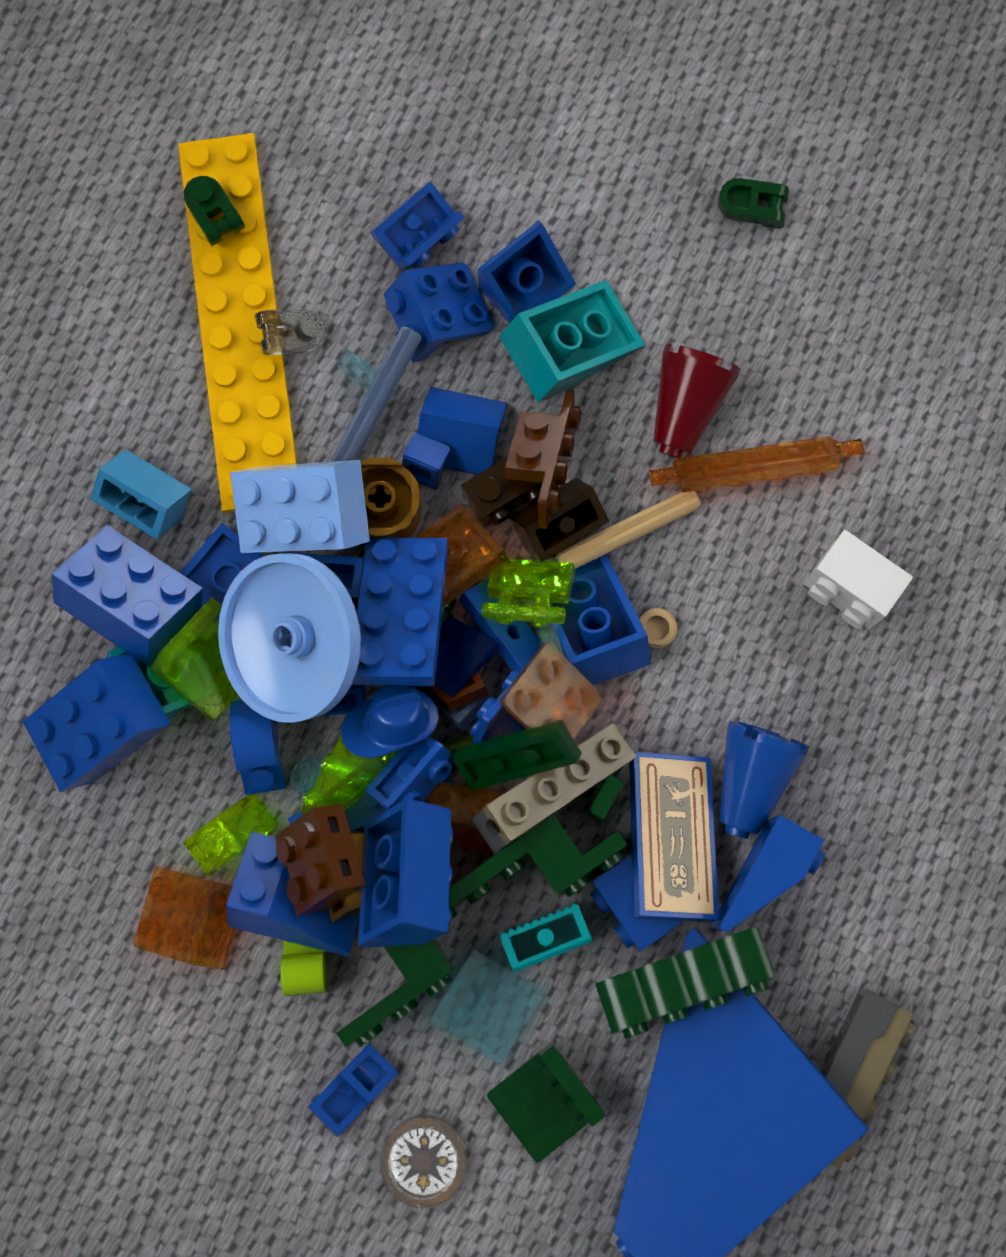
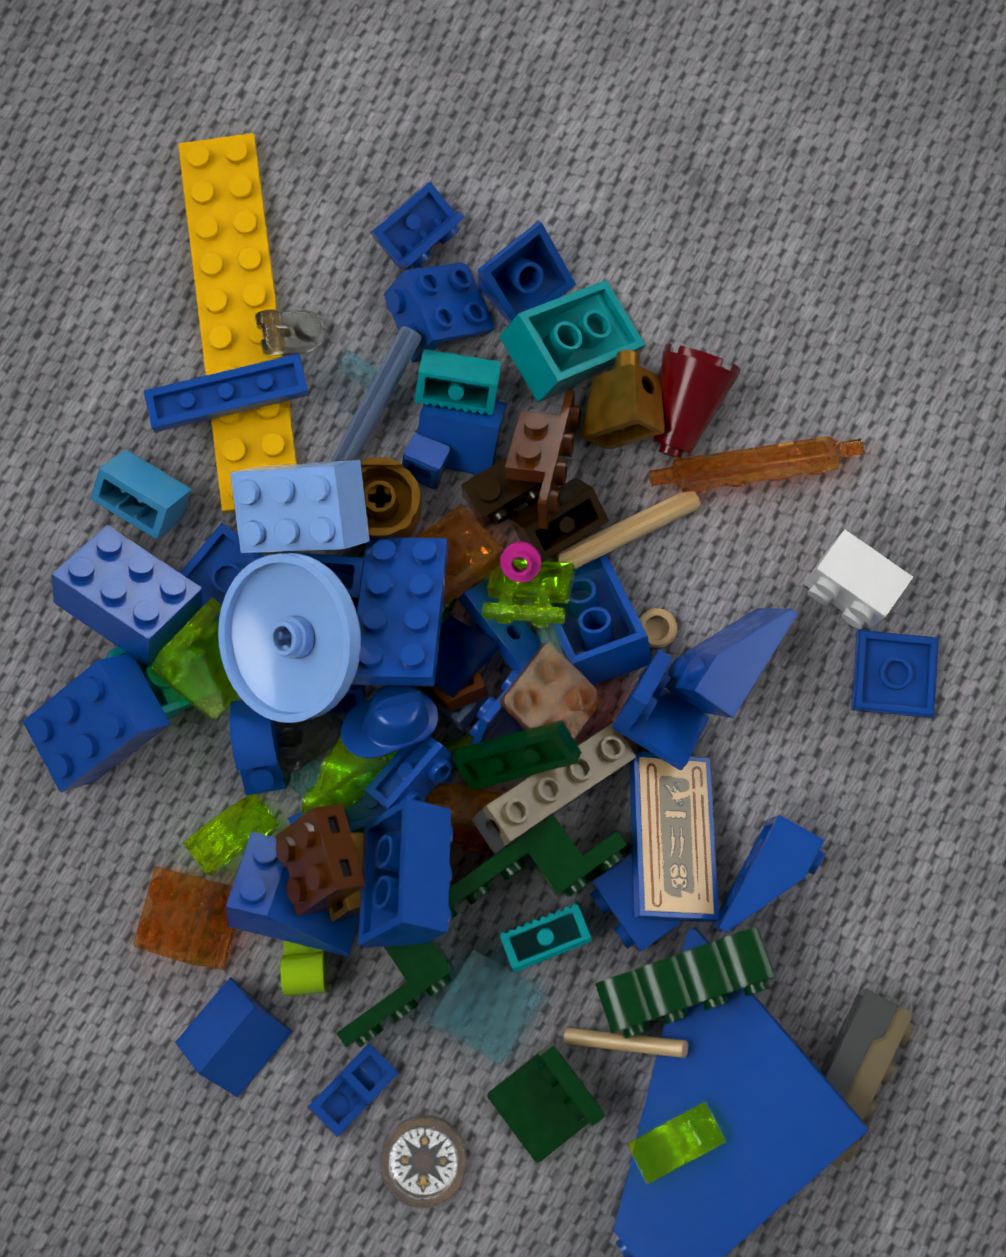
dark green plate [184,176,246,247] -> none
dark green tile [586,775,624,823] -> none
dark green plate [718,178,789,229] -> none
blue cone [719,720,809,839] -> none
none -> blue plate [144,353,310,432]
none -> blue slope [175,977,293,1097]
none -> clear smoke plate [278,711,343,773]
none -> teal brick [415,349,501,416]
none -> dark pink plate [500,541,542,582]
none -> tan bar [564,1028,688,1058]
none -> pearl gold torso [581,350,665,450]
none -> blue bracket [611,649,709,770]
none -> clear neon green slope [627,1102,726,1184]
none -> blue slope [665,608,798,718]
none -> blue tile [851,630,939,718]

